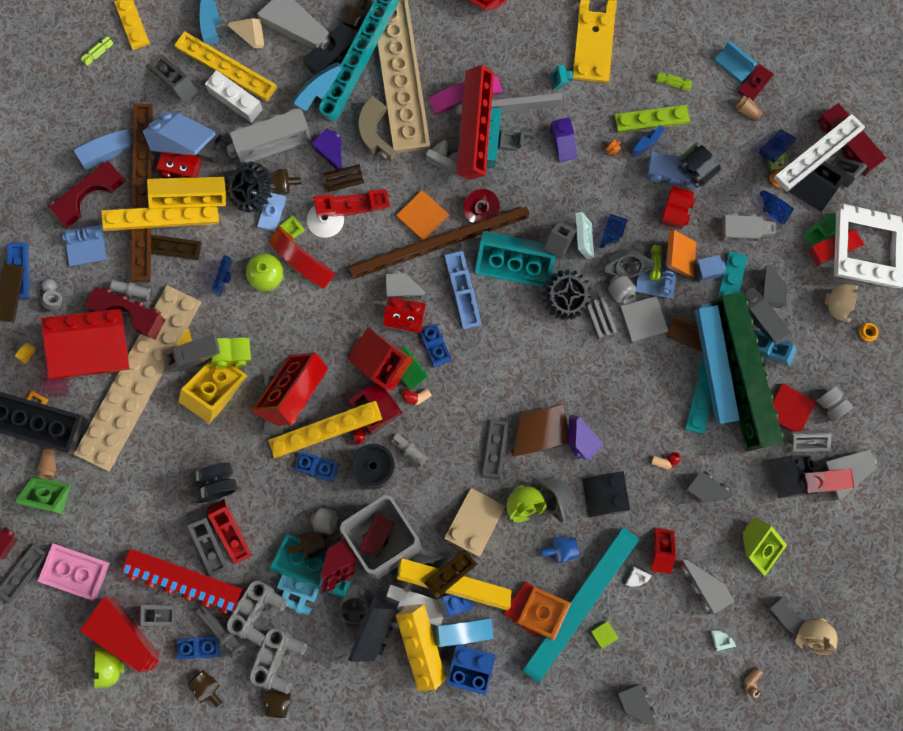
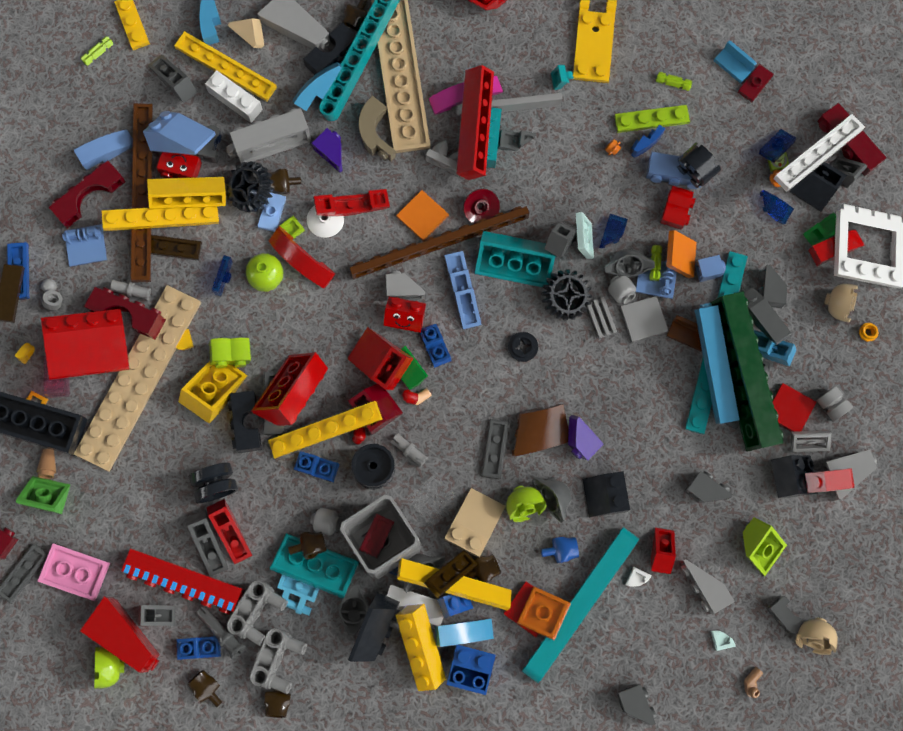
dark grey slope [163,334,220,372] -> none
dark red slope [319,539,358,594] -> none
dark brown tile [323,164,364,192] -> none
dark purple slope [550,117,577,163] -> none
lime tile [591,621,619,649] -> none
arm [651,452,680,470] -> none
light grey hinge [722,213,776,243] -> none
medium nougat cone [735,96,763,121] -> none
none -> black arch [228,390,262,453]
none -> dark brown piece [465,554,501,583]
none -> black gear [508,332,538,362]

